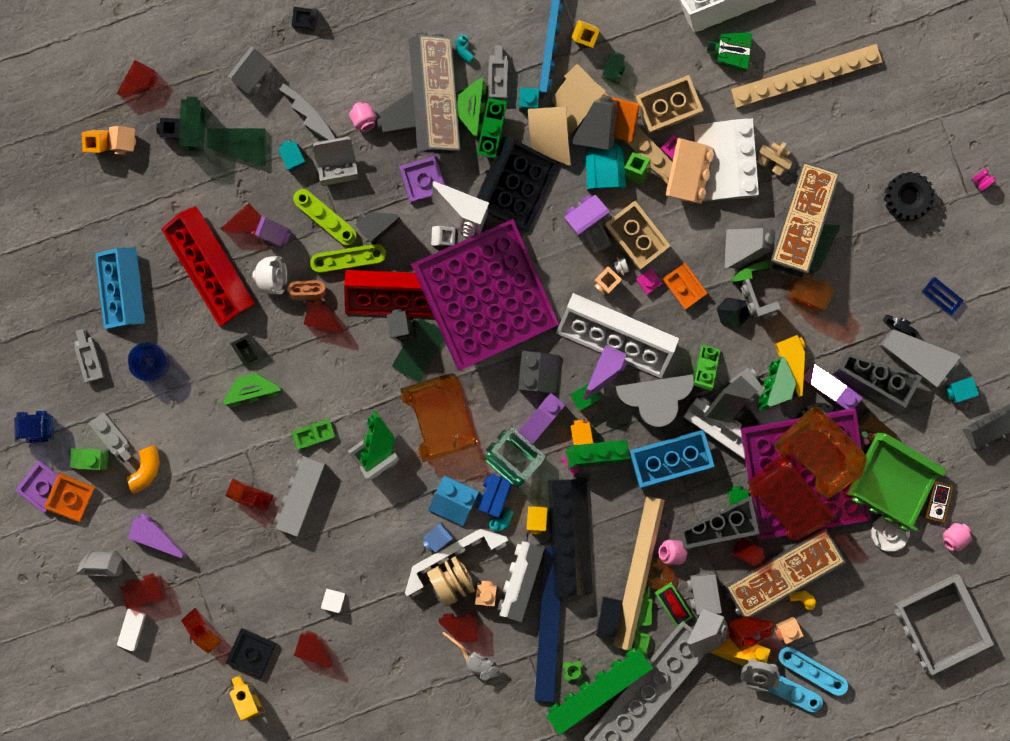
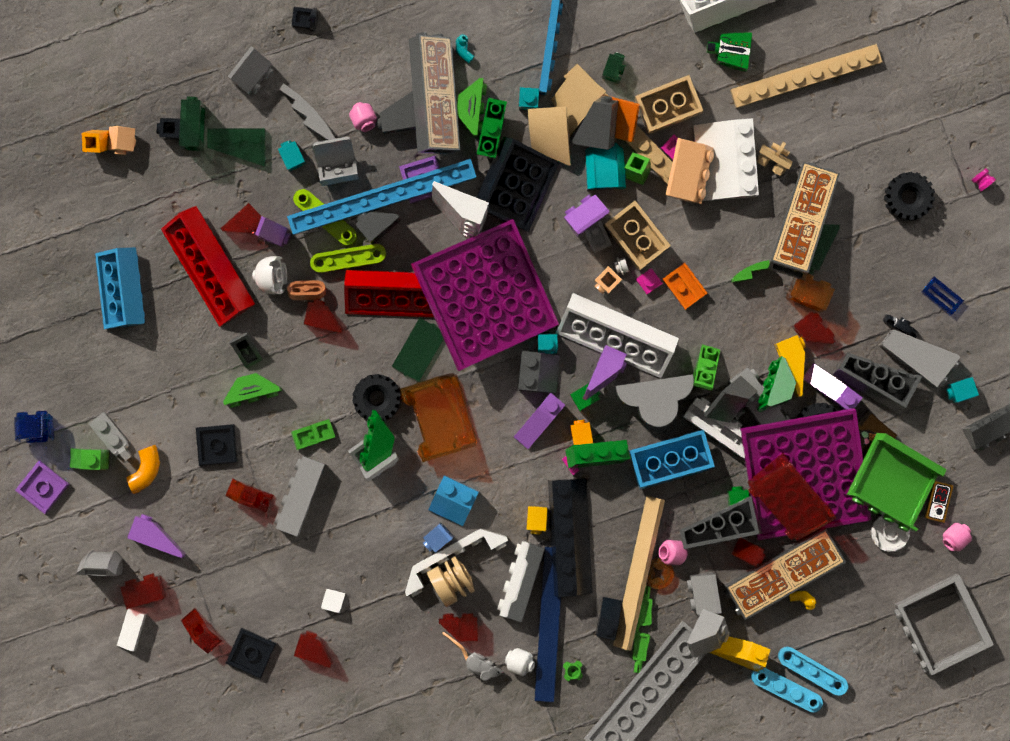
orange tile [44,472,95,523] -> none
light grey hinge [74,329,105,383] -> none
clear red slope [117,60,158,98] -> none
clear blue brick [128,342,170,381] -> none
yellow torso [229,675,265,721] -> none
dark grey brick [387,309,417,343] -> none
white slope [431,226,456,247] -> none
light nougat brick [475,581,497,606] -> none
blue brick [476,473,513,517] -> none
clear green window [484,427,546,489] -> none
light grey hinge [488,45,508,99] -> none
teal arm [489,508,514,532] -> none
green brick [546,647,654,735] -> none
yellow brick [571,20,600,48] -> none
slope [655,582,693,627] -> none
black panel [717,298,750,327] -> none
light grey slope [725,228,775,269] -> none
clear red slope [729,616,774,651] -> none
light grey bracket [740,279,780,319] -> none
light grey plate [741,659,780,691] -> none
clear orange windscreen [774,406,866,499] -> none
light nougat brick [775,617,803,644] -> none
none -> black tile [196,424,238,466]
none -> dark azure plate [287,159,477,235]
none -> black tyre [352,374,401,421]
none -> white head [505,648,535,676]
none -> teal brick [538,334,558,354]
none -> clear red slope [791,311,836,345]

